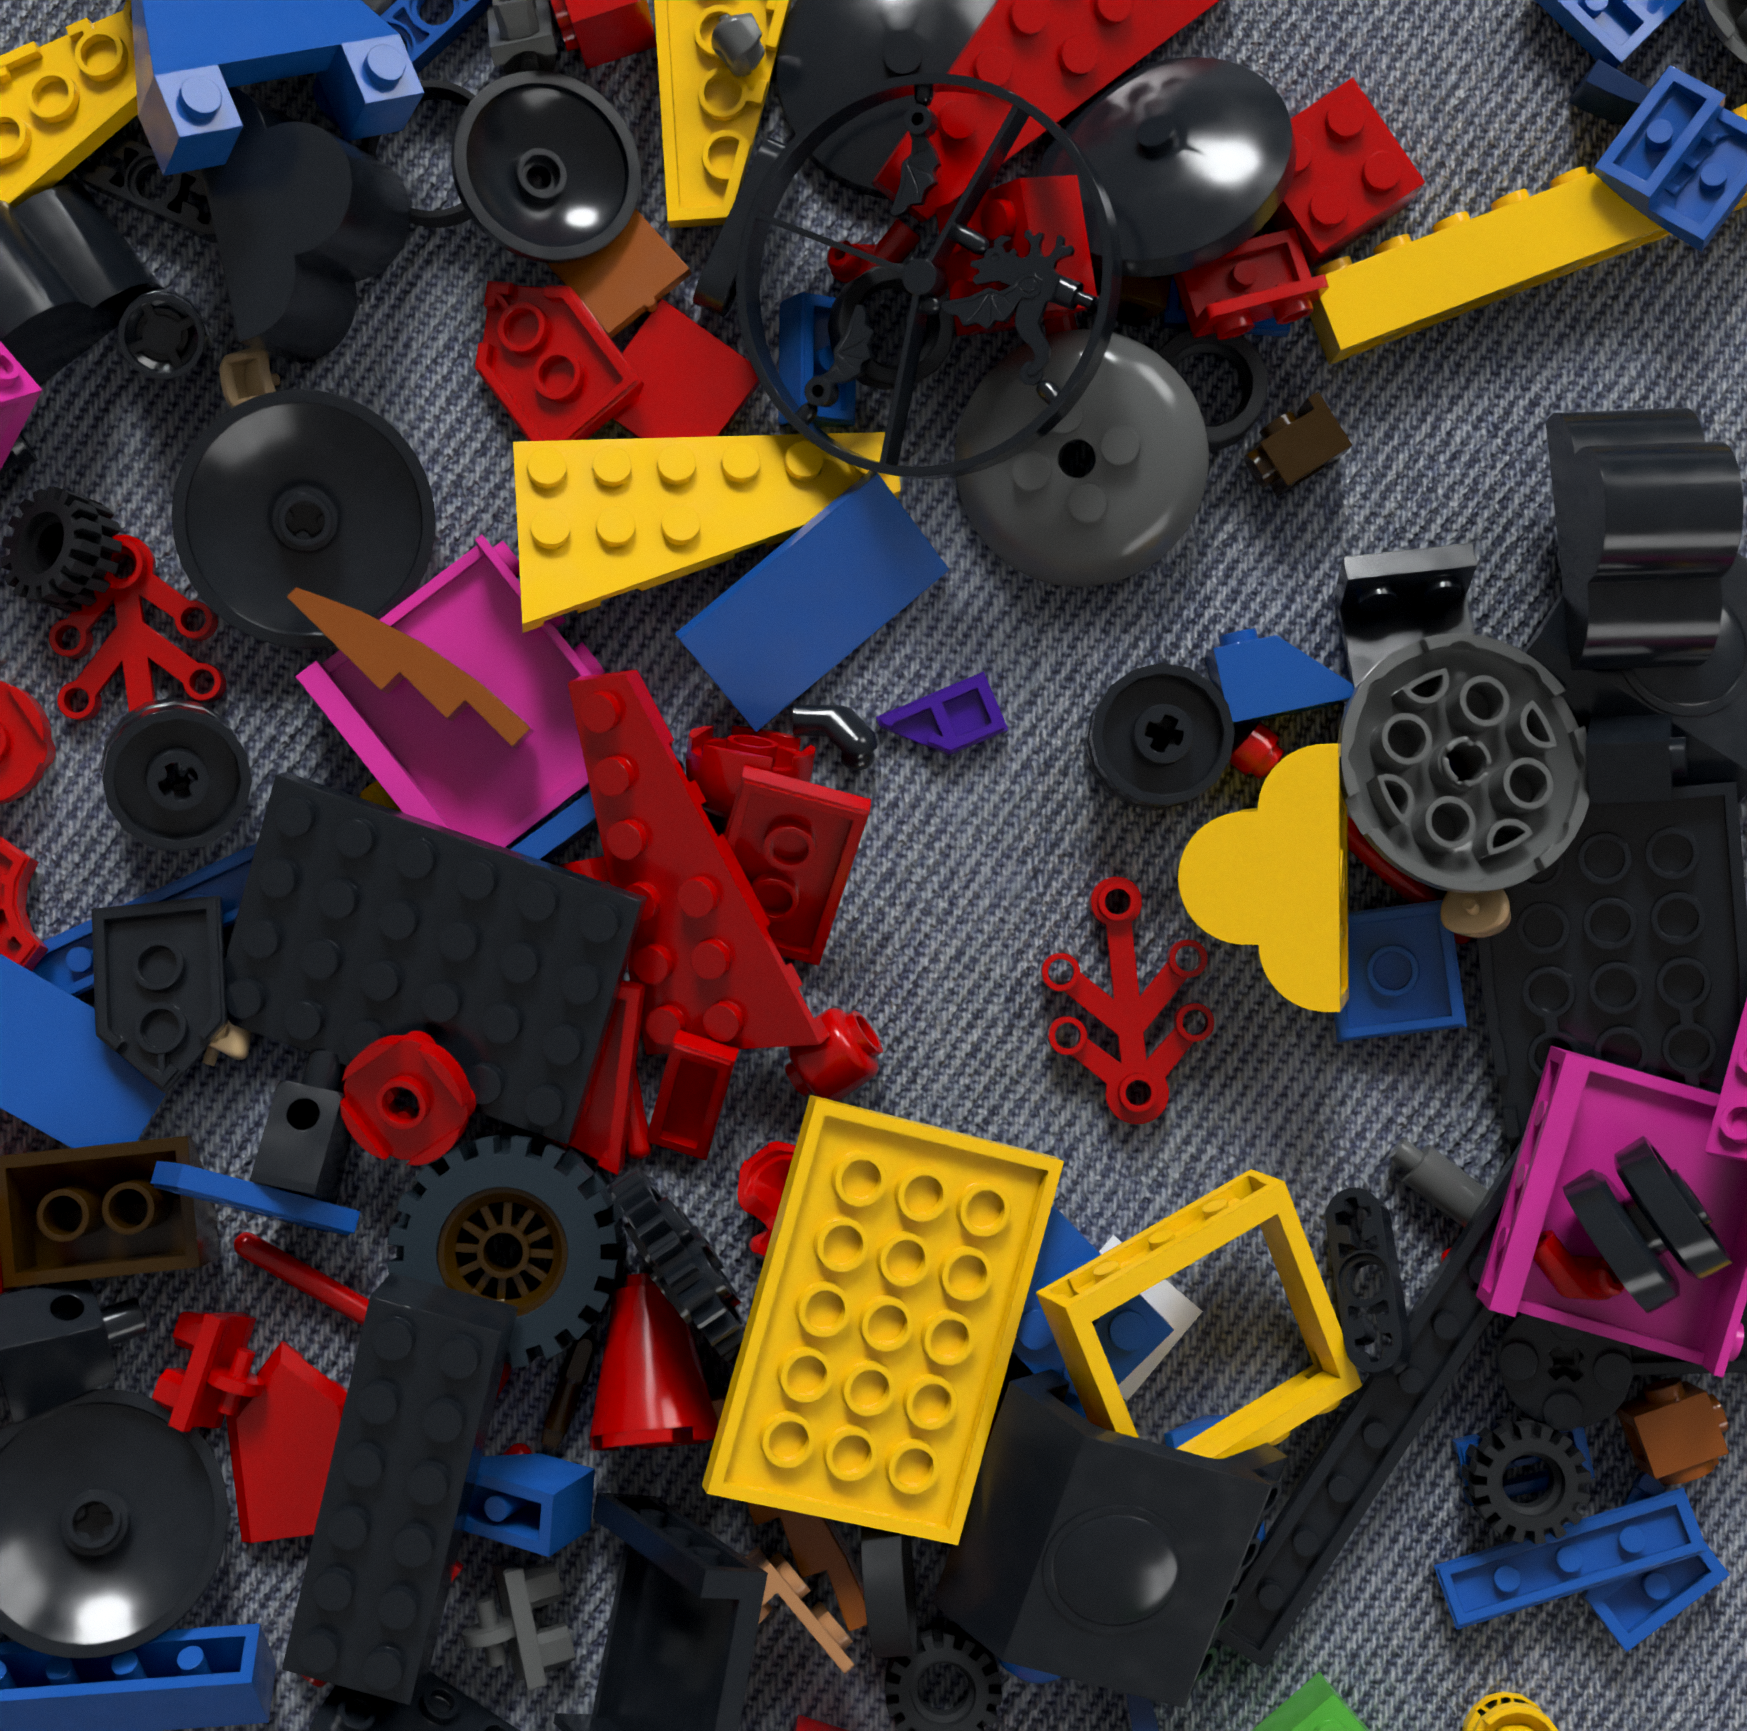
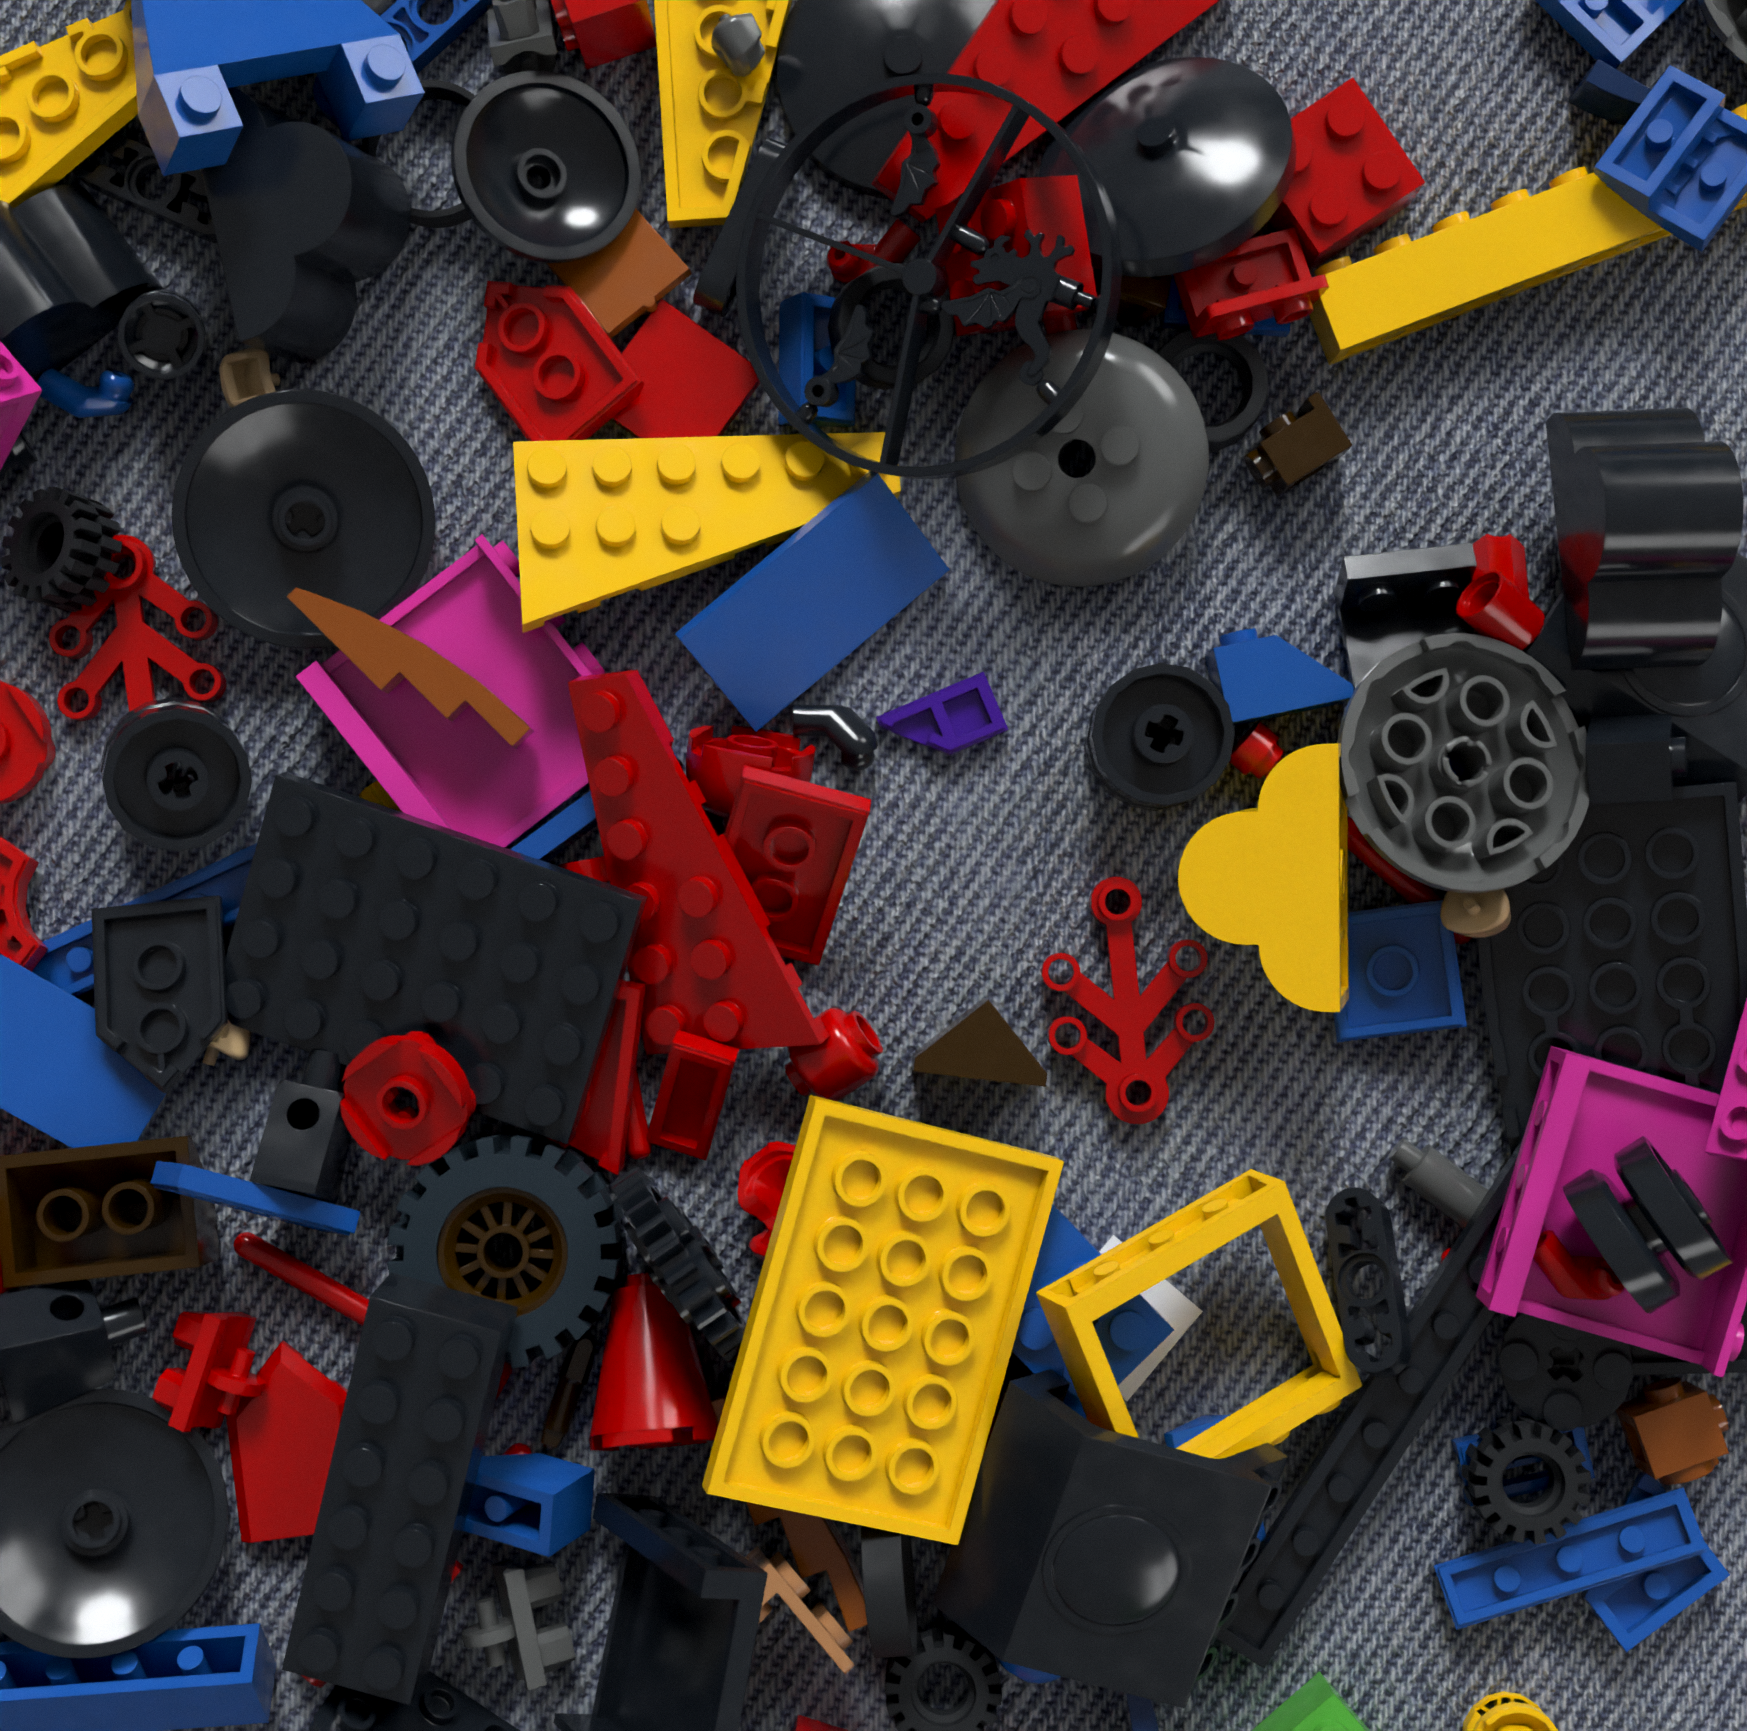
none -> blue arm [37,369,135,418]
none -> dark brown slope [911,998,1047,1087]
none -> red piece [1456,534,1545,651]

